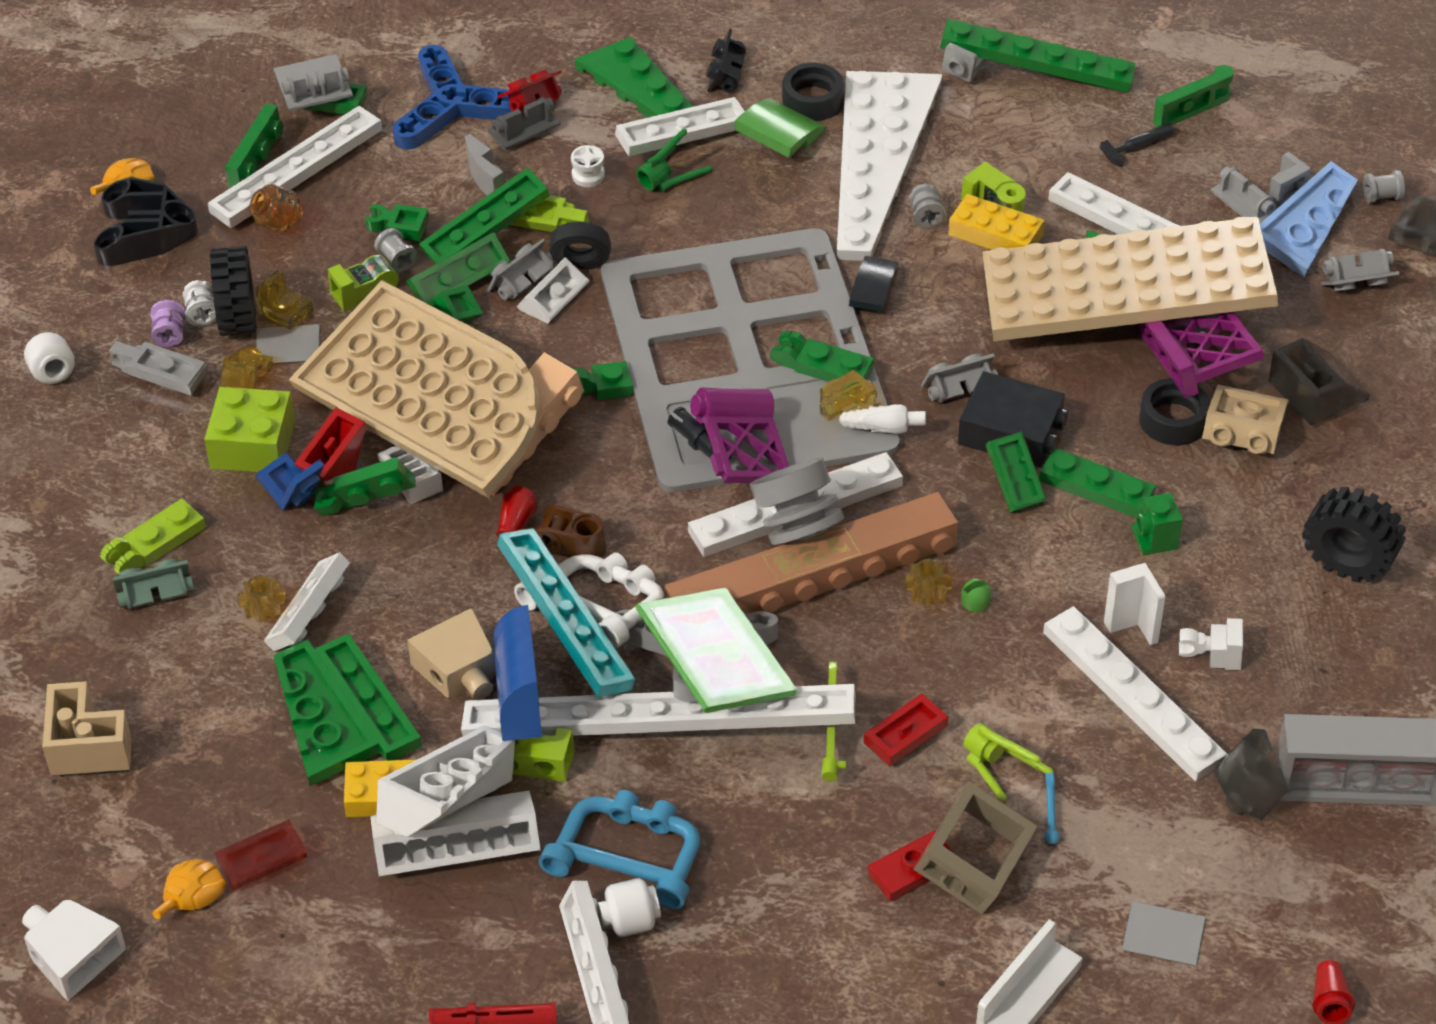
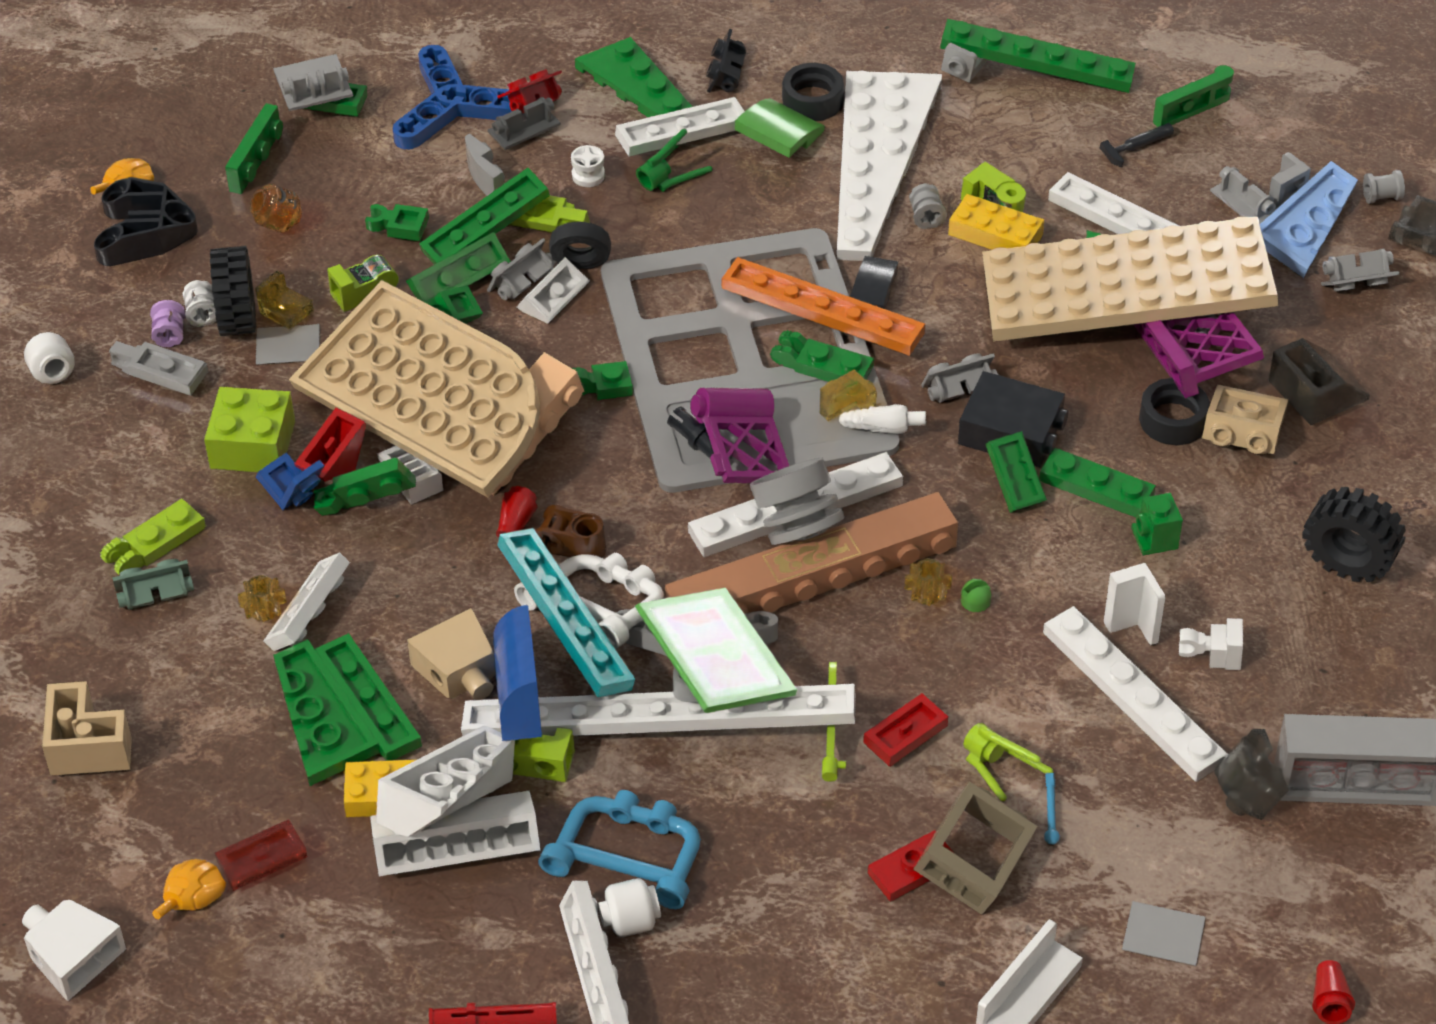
white plate [208,106,382,228] -> none
clear yellow bracket [220,347,273,389] -> none
light grey bush [374,228,417,273] -> none
none -> orange plate [721,257,925,356]

